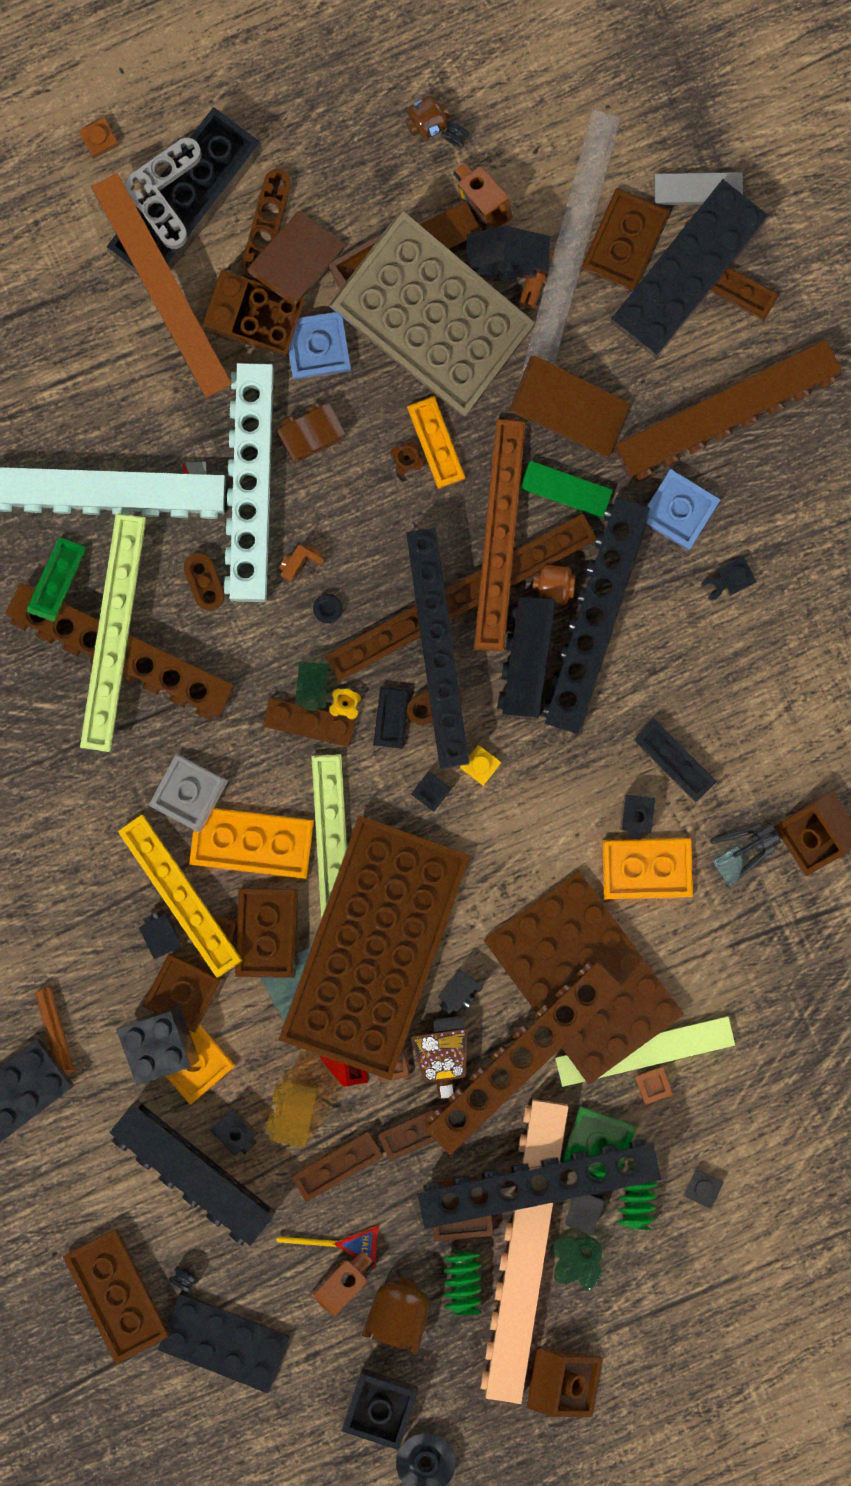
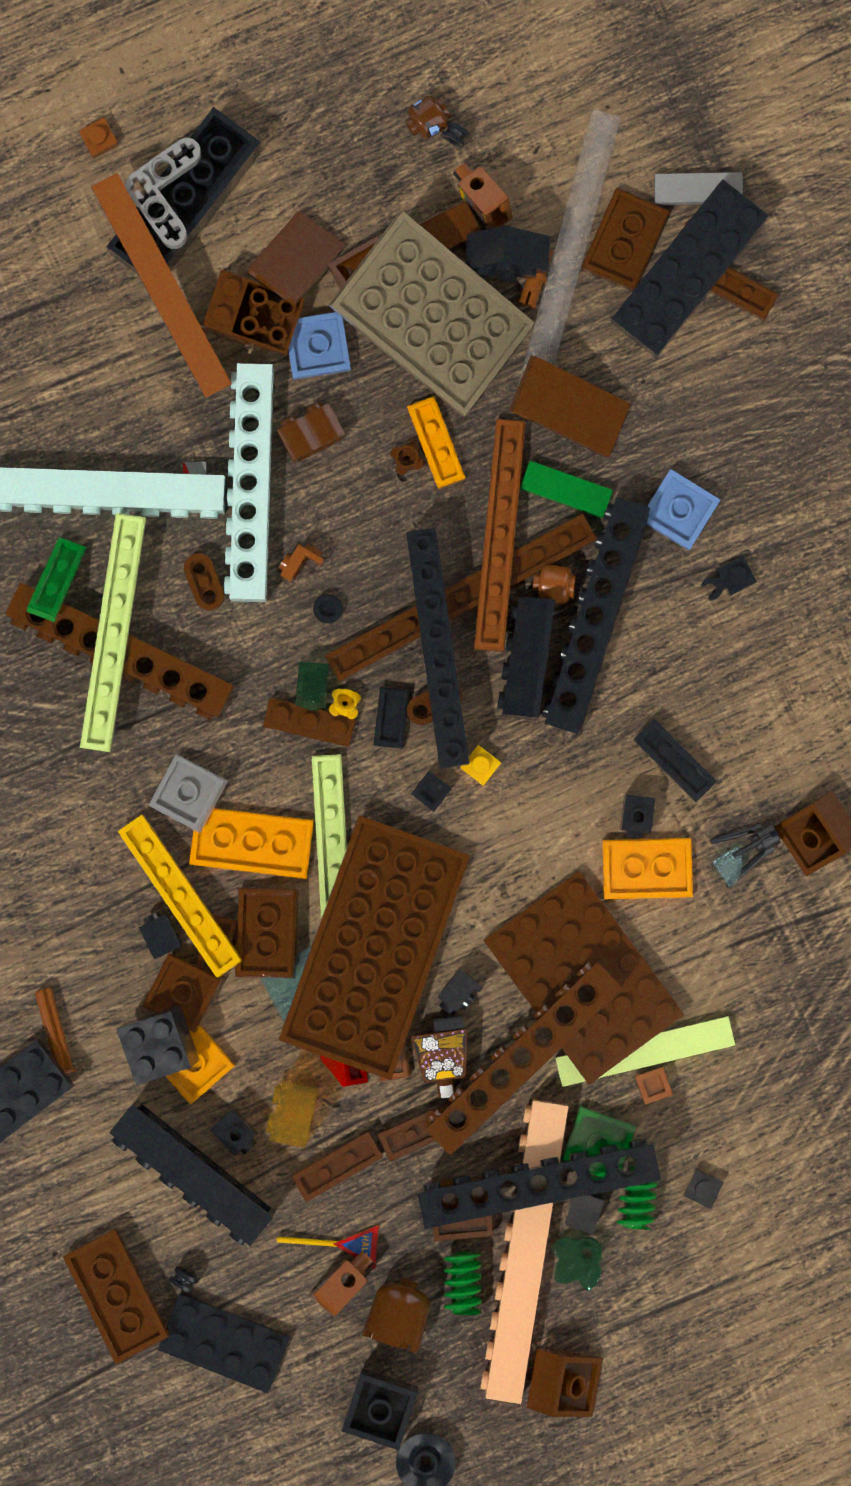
reddish brown beam [241,169,291,282] -> none
reddish brown brick [614,339,842,481] -> none

